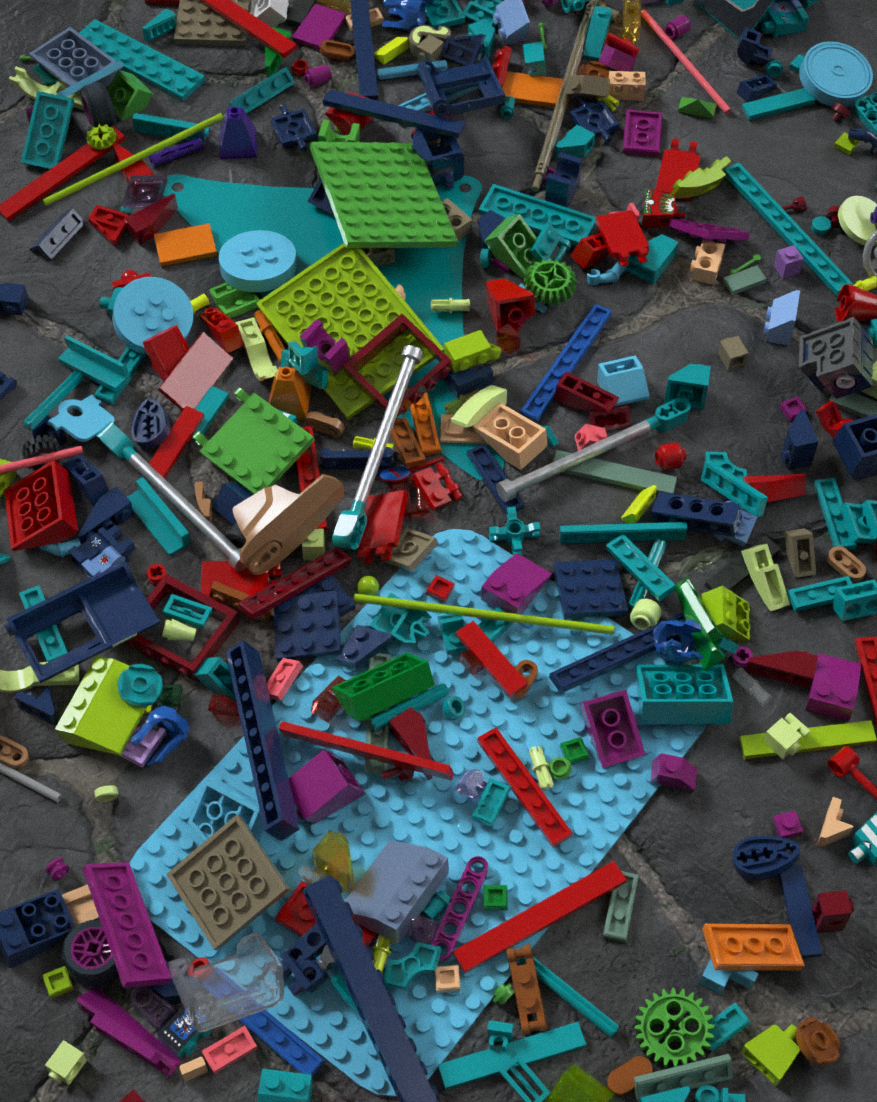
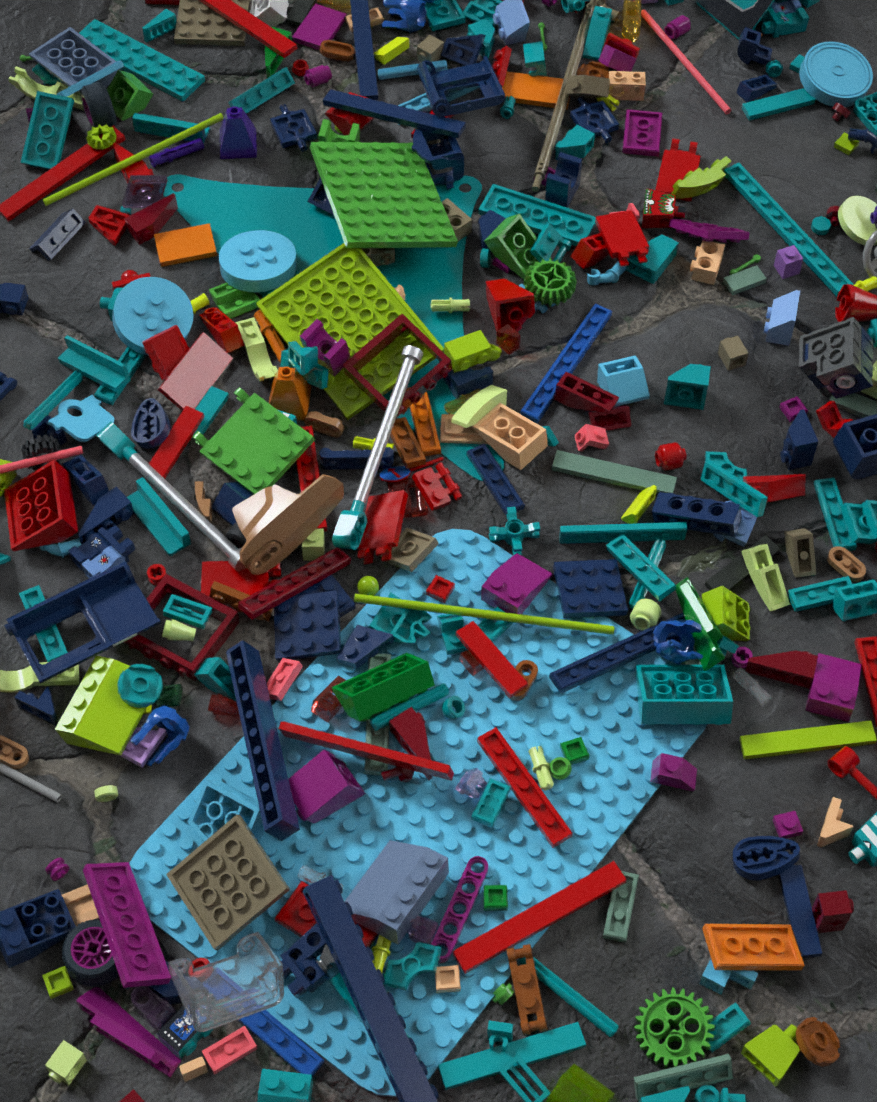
clear yellow slope [312,829,354,894] -> none
dark tan animal [409,25,451,57] -> none
teal pin [422,890,451,921] -> none
flat silver piece [496,398,691,502] -> none
magenta slope [579,690,646,768] -> none
dark orange tile [607,1056,653,1096] -> none
bright green slope [678,97,717,119] -> none
yellowish green brick [763,713,811,759] -> none
dark red hinge [782,196,807,212] -> none

